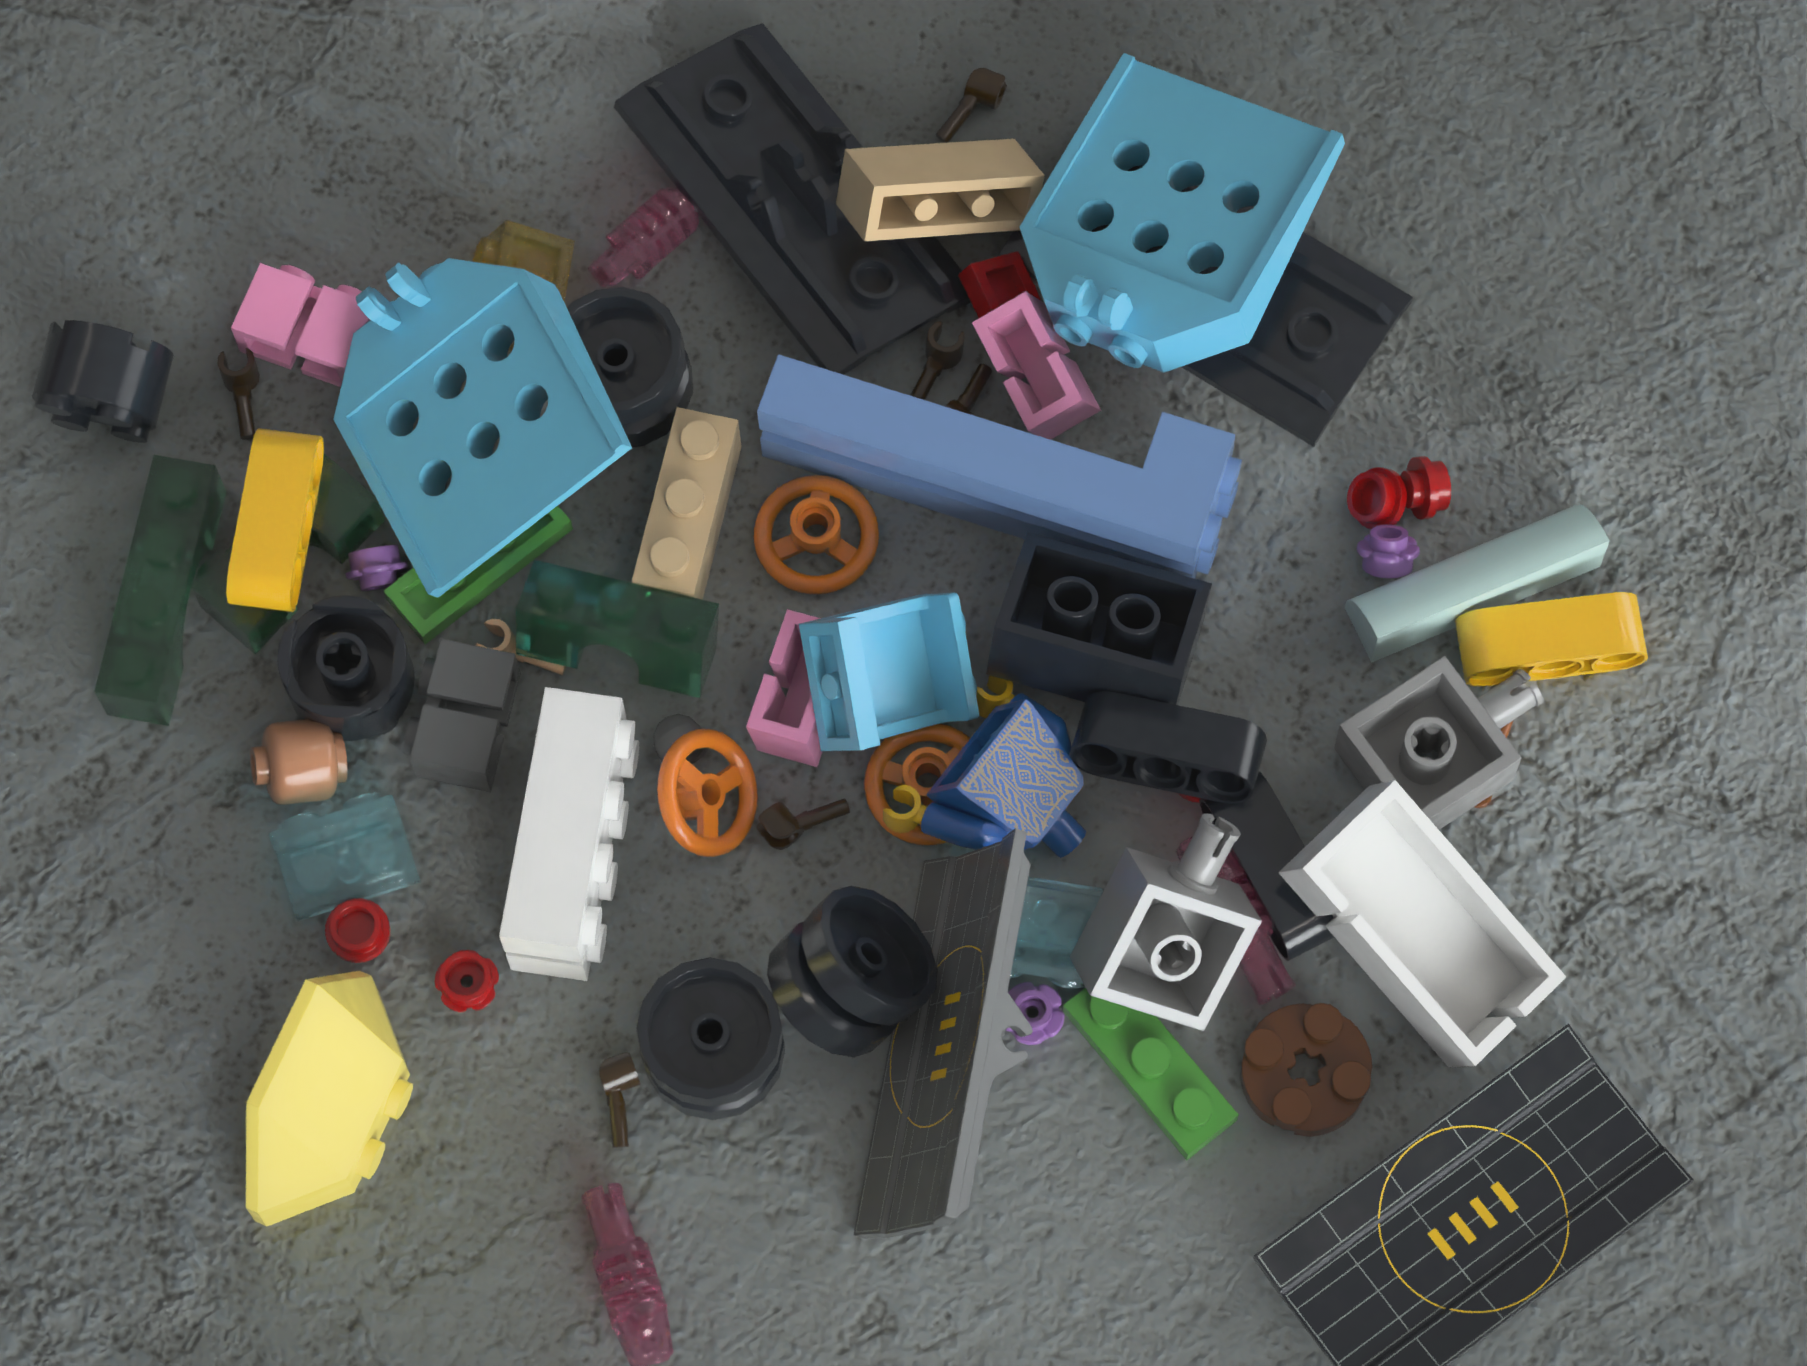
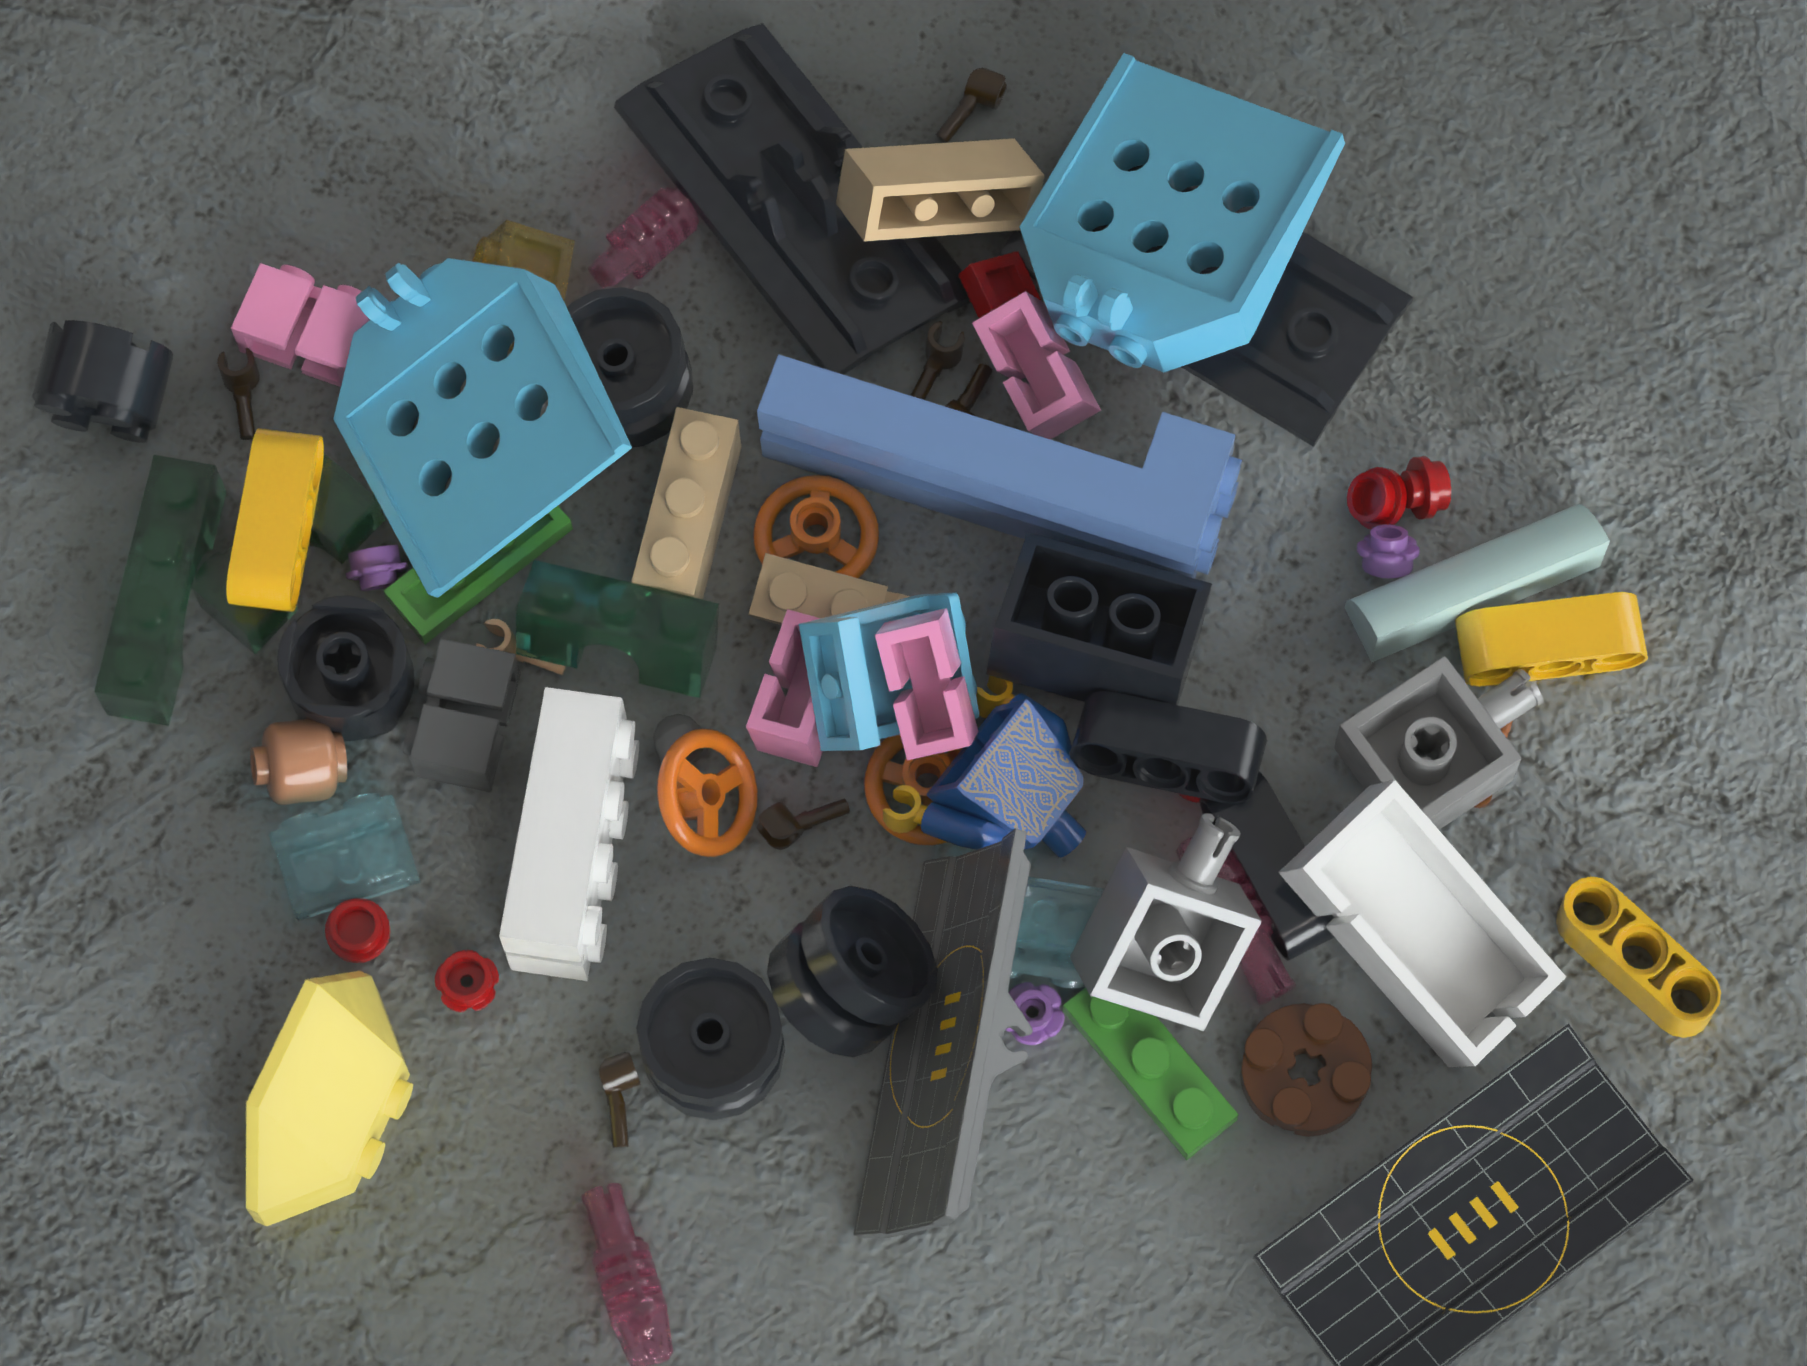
none -> tan hinge [748,553,910,625]
none -> bright pink piece [875,608,978,760]
none -> yellow beam [1556,876,1721,1038]

